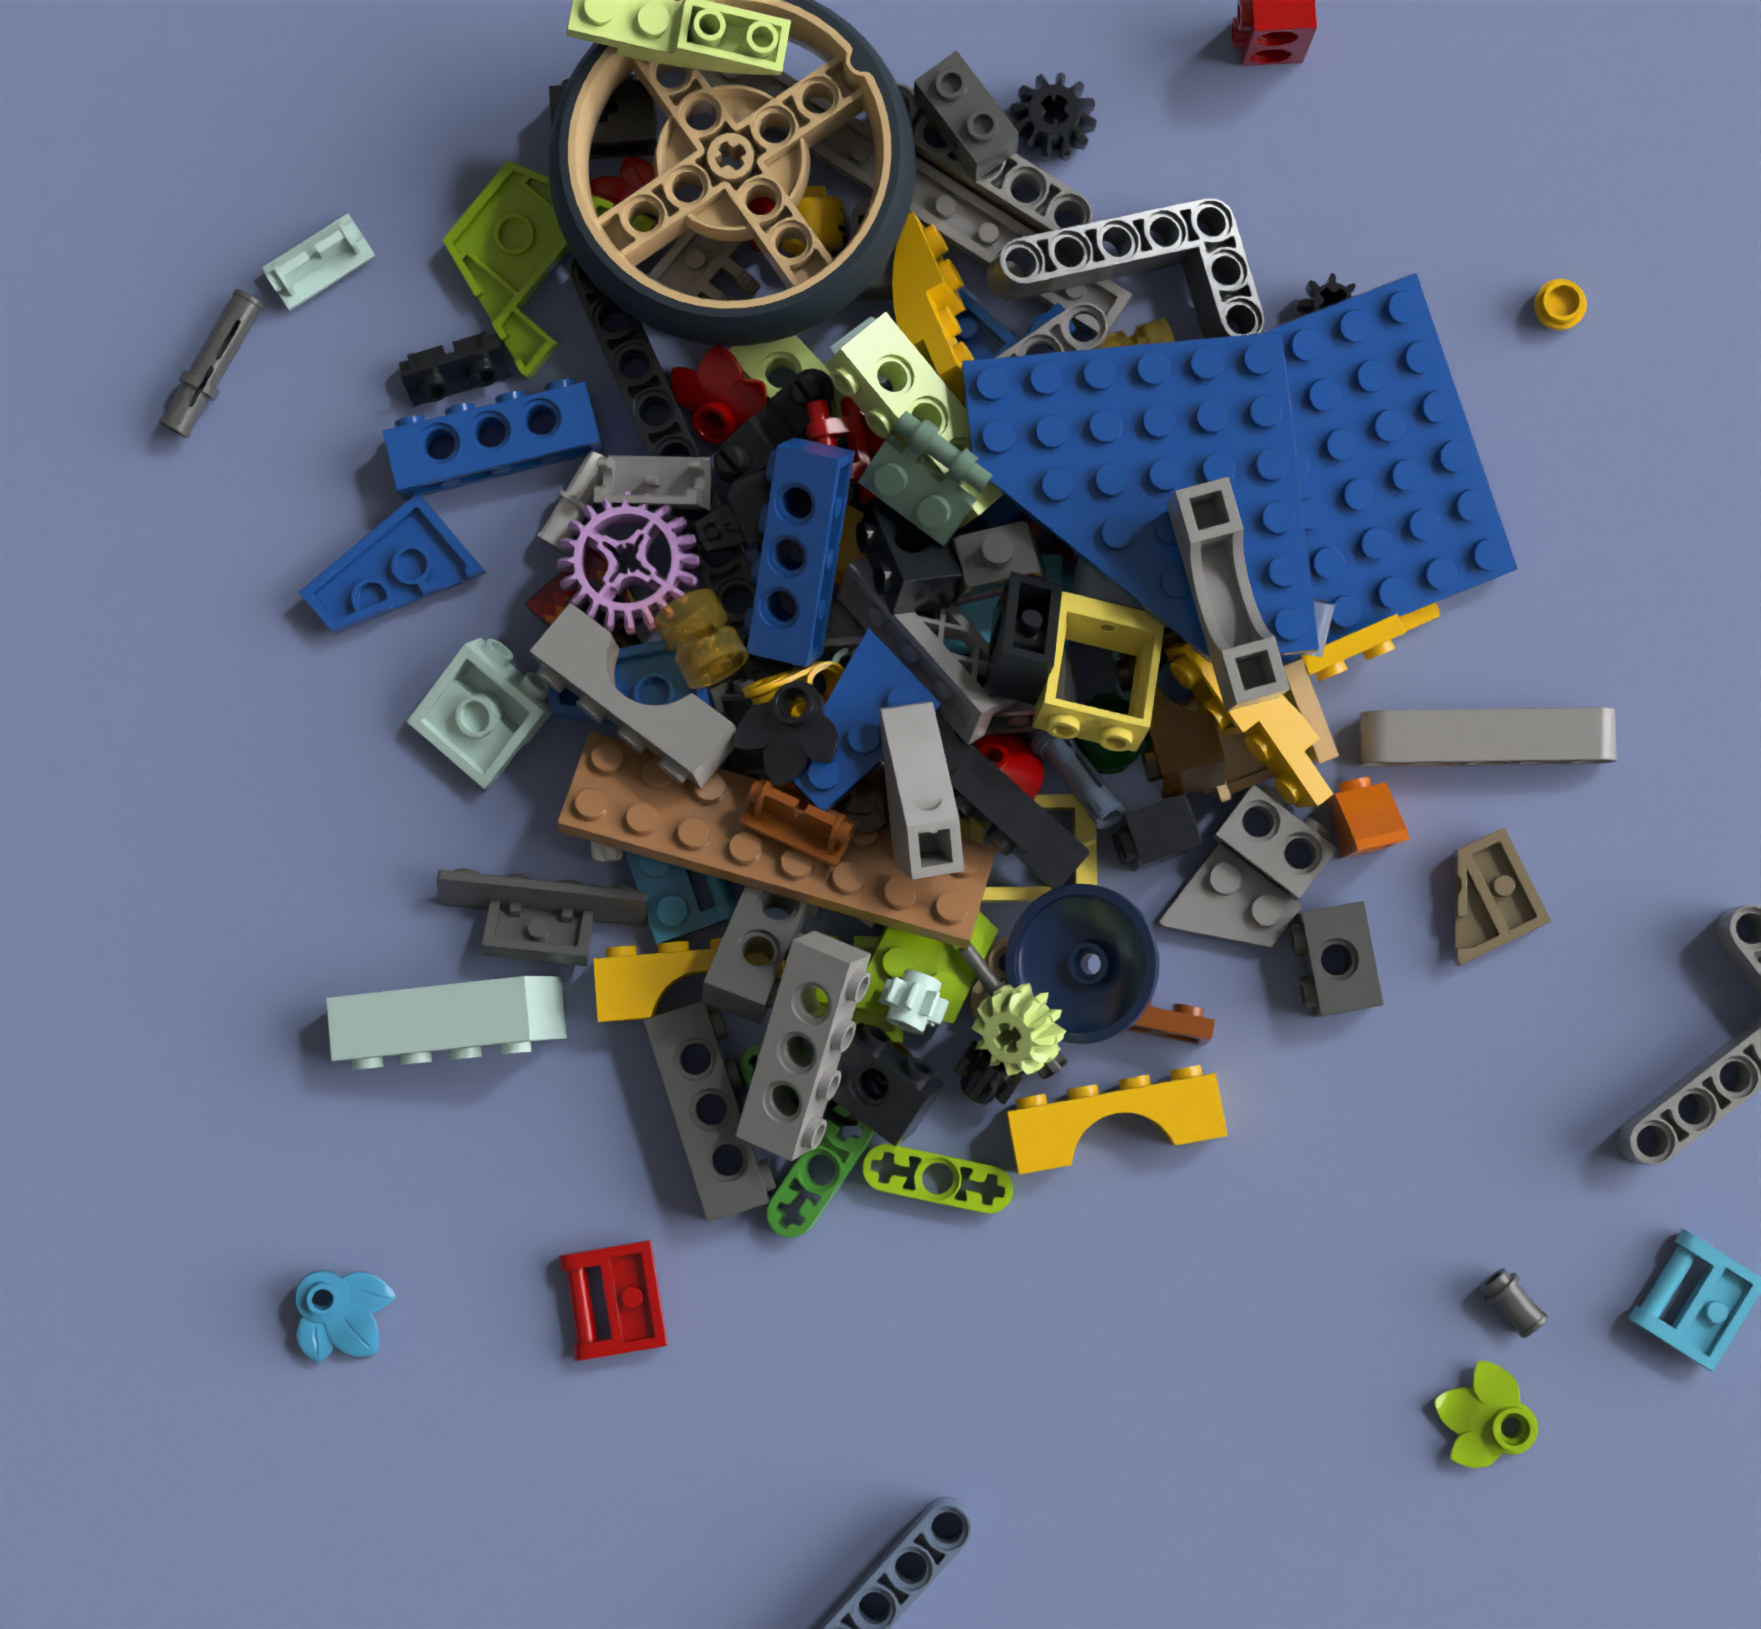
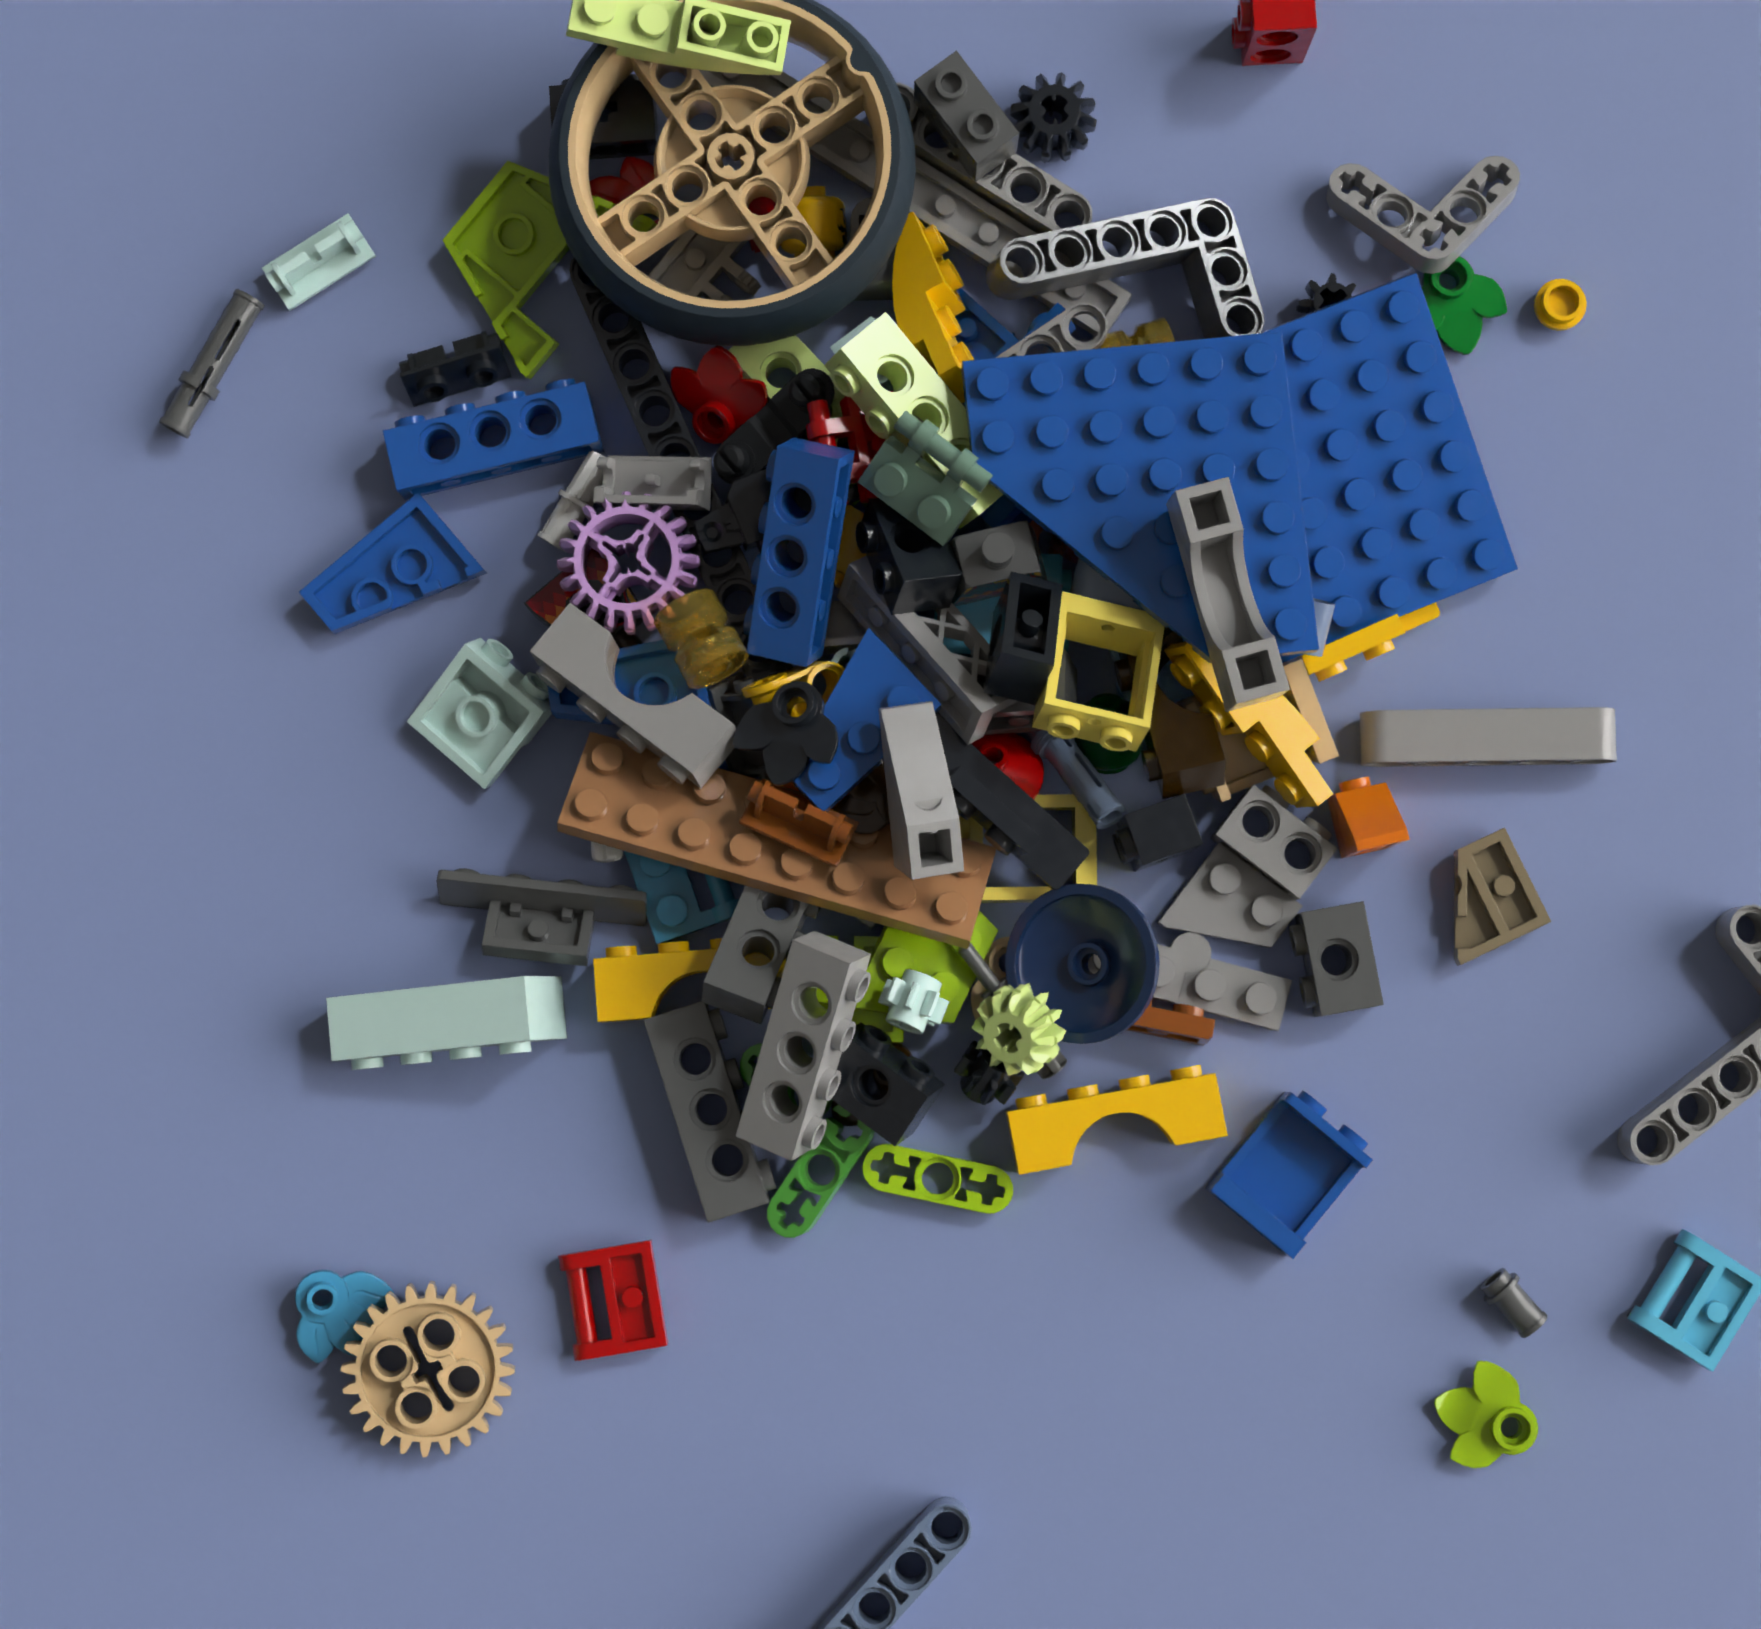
none -> tan gear [341,1281,515,1457]
none -> light grey hinge [1088,932,1292,1031]
none -> blue panel [1205,1090,1373,1259]
none -> light grey beam [1326,156,1520,274]
none -> green plate [1422,256,1507,355]

